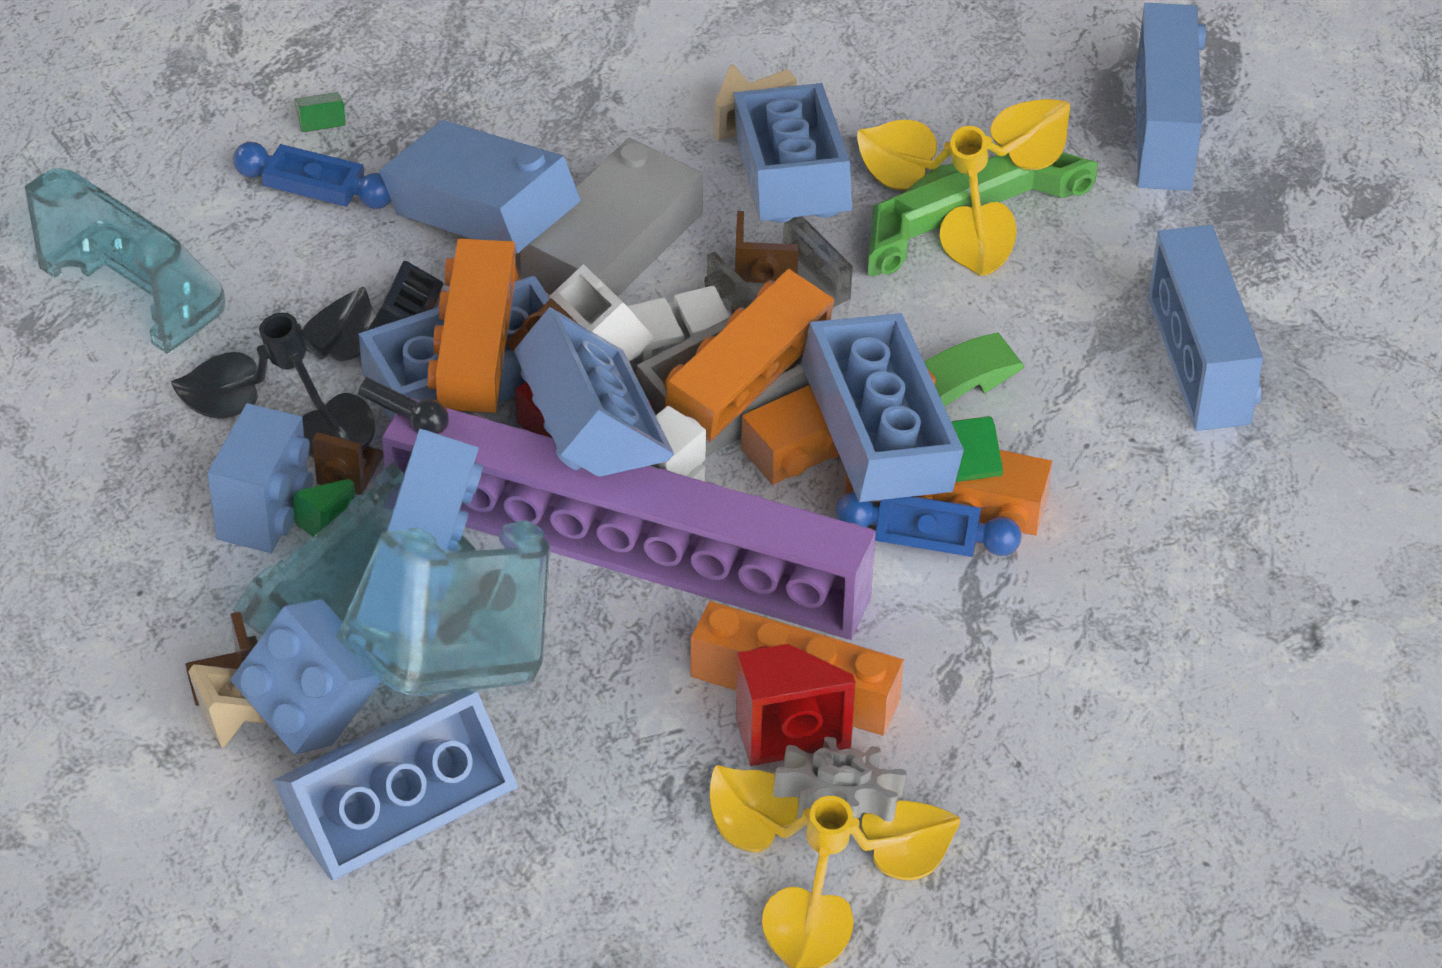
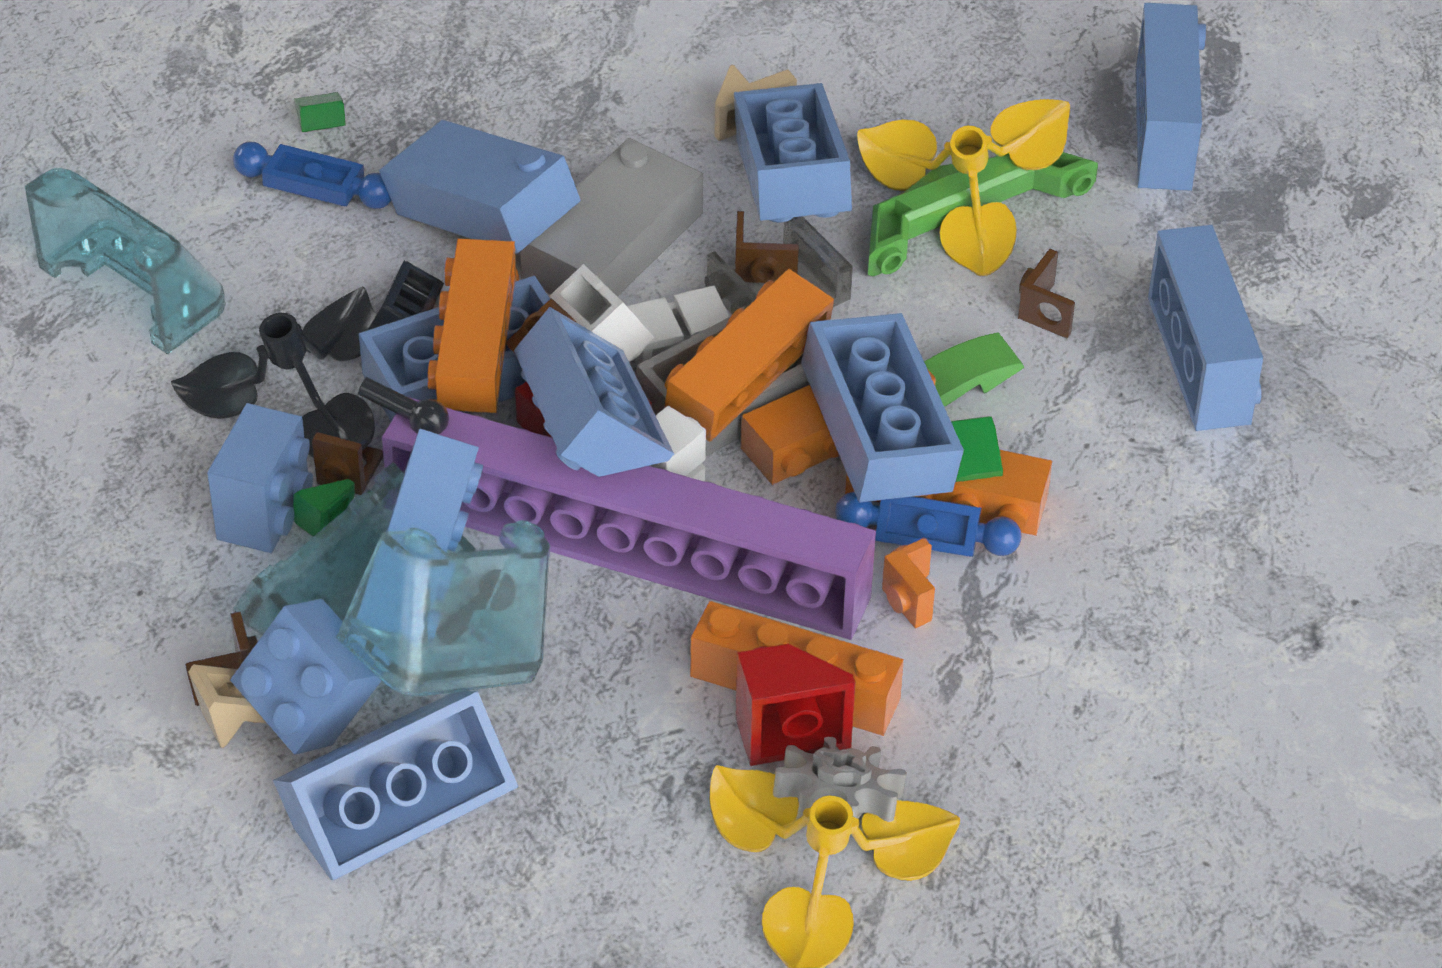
none -> orange bracket [882,538,935,629]
none -> reddish brown bracket [1018,249,1075,338]

